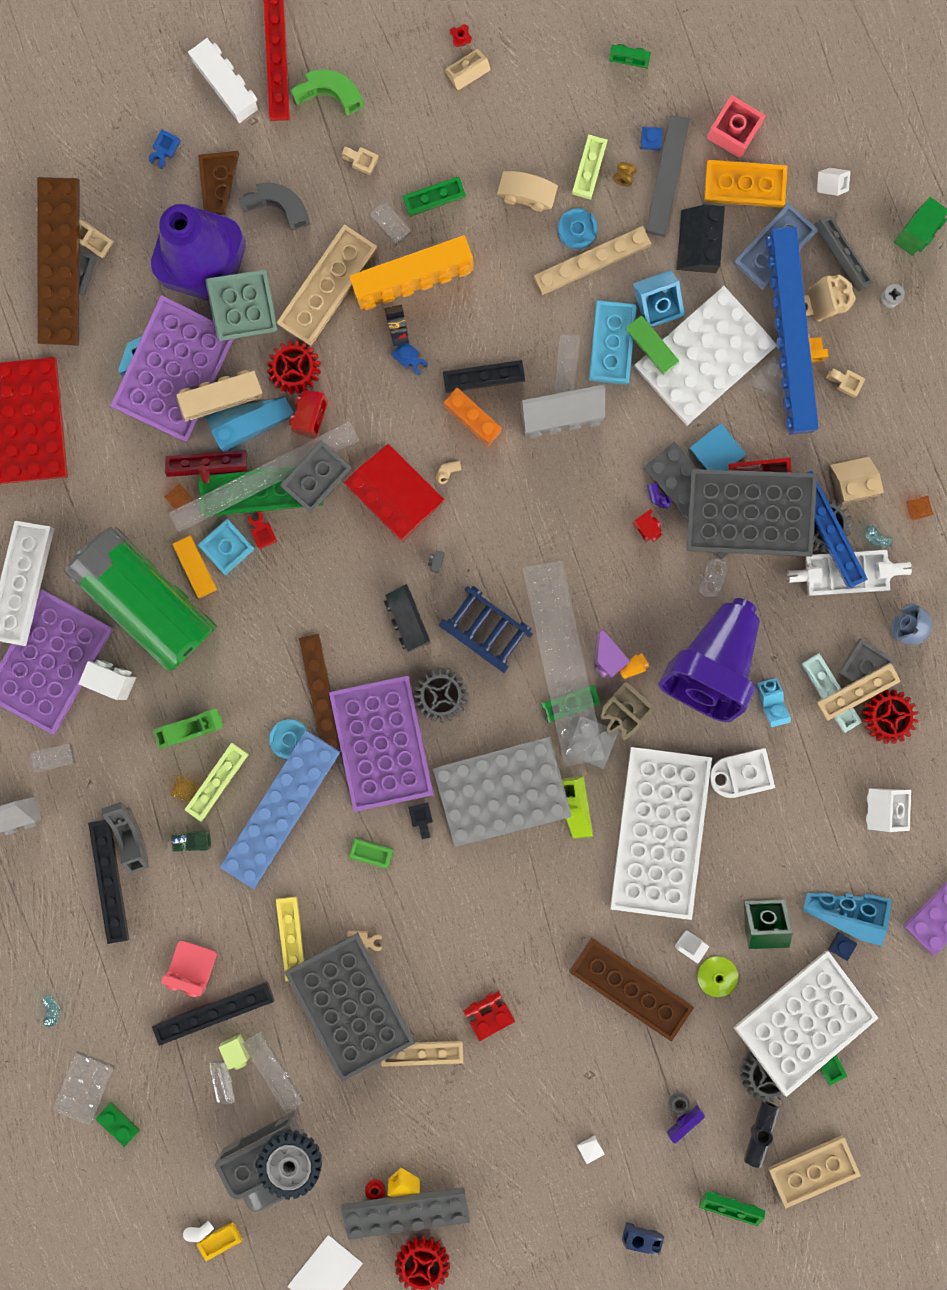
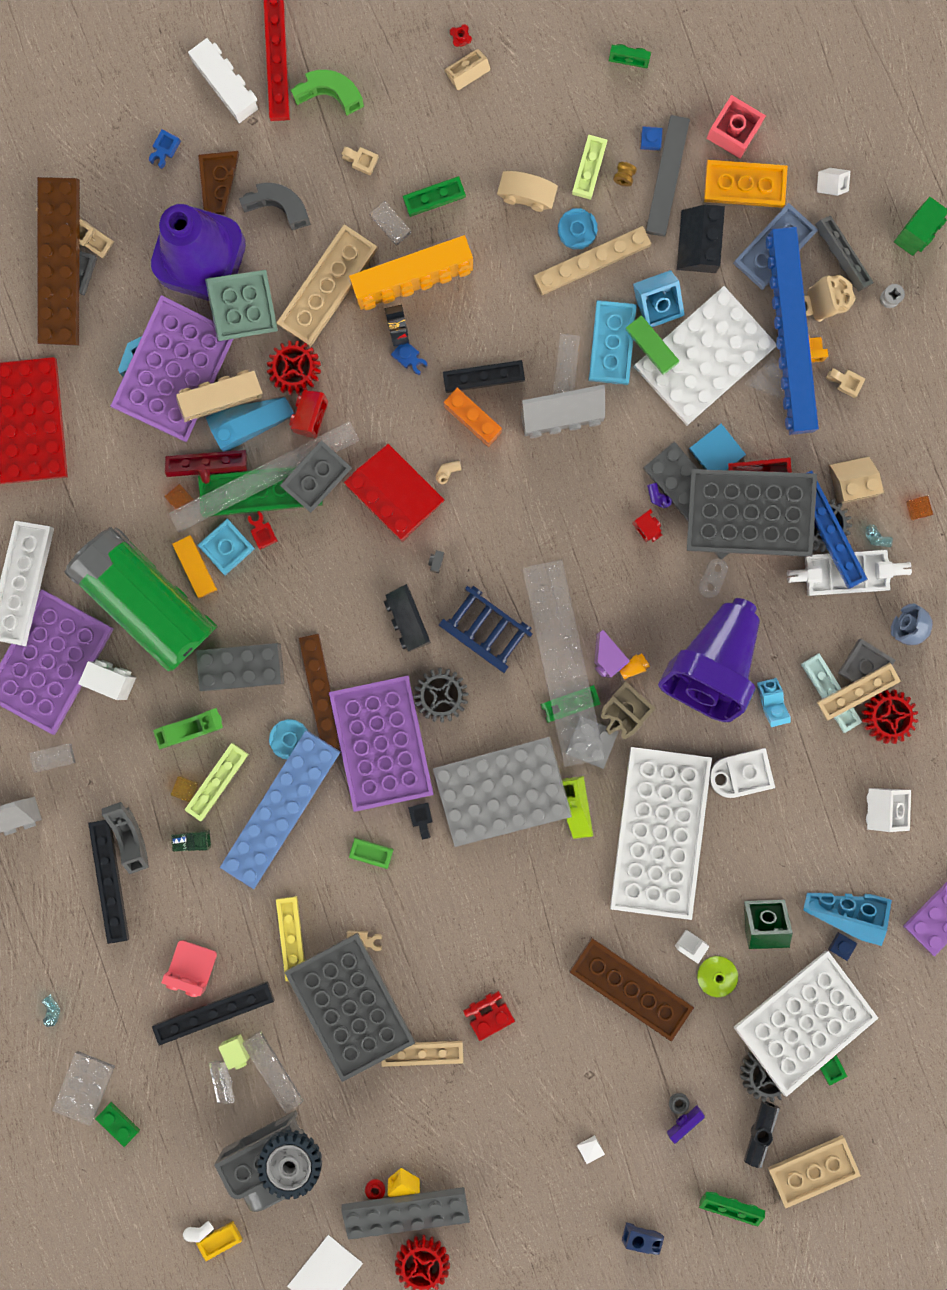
none -> dark grey brick [196,643,284,691]

